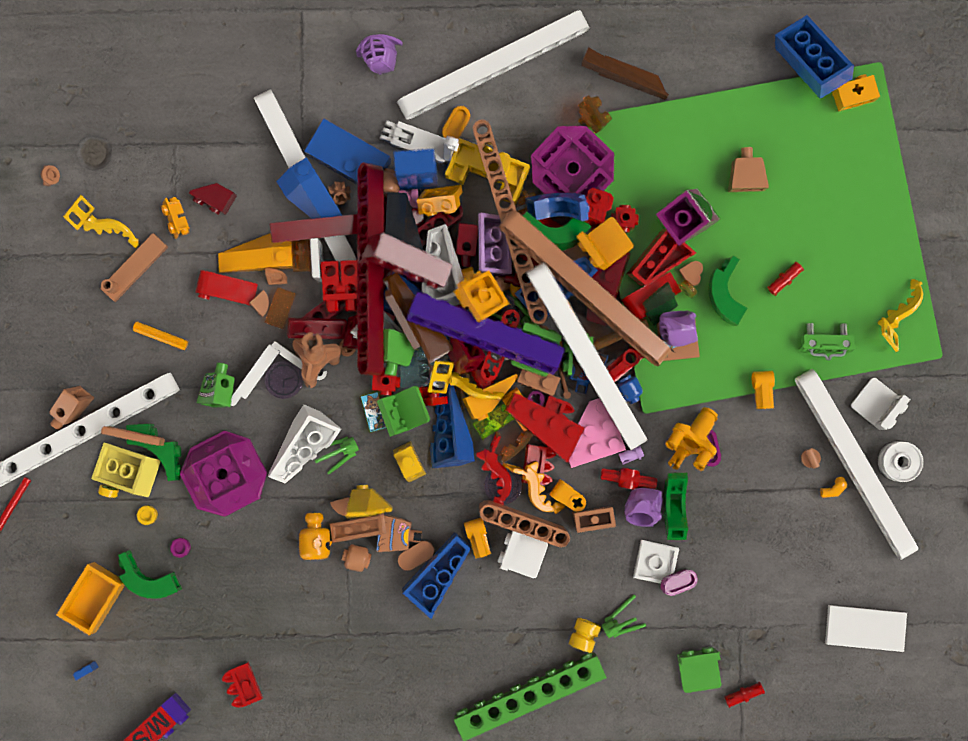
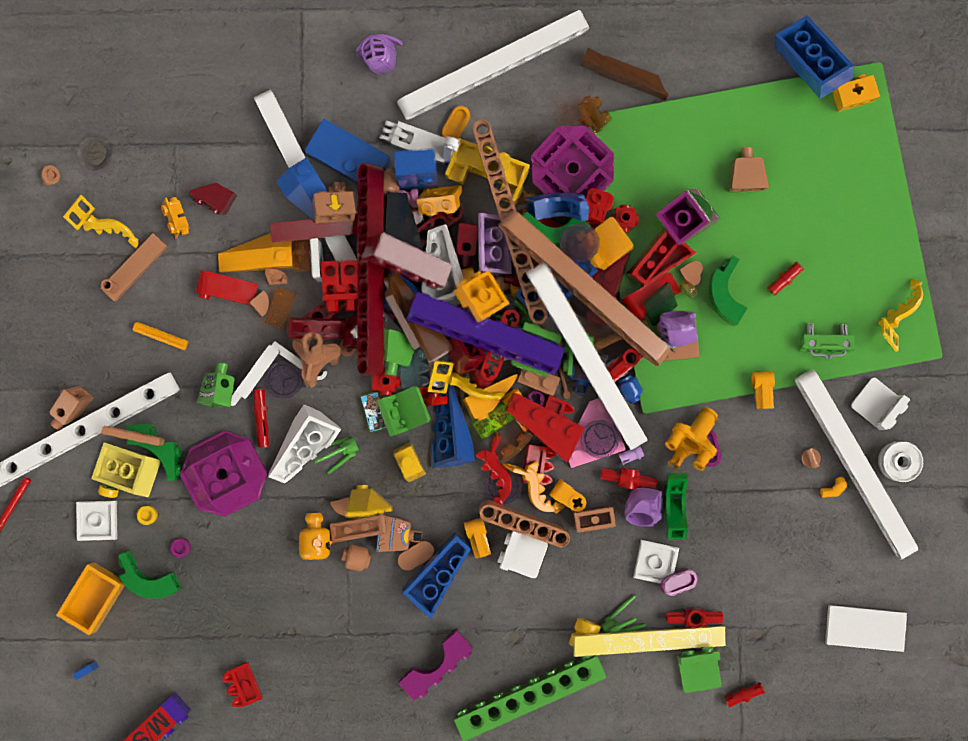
none -> white tile [76,501,117,541]
none -> red pin [252,389,270,447]
none -> nougat brick [312,190,356,224]
none -> magenta arch [398,628,473,701]
none -> tile [560,223,599,263]
none -> light yellow tile [573,625,725,657]
none -> clear purple tile [580,420,619,458]
none -> red axle [666,608,724,628]

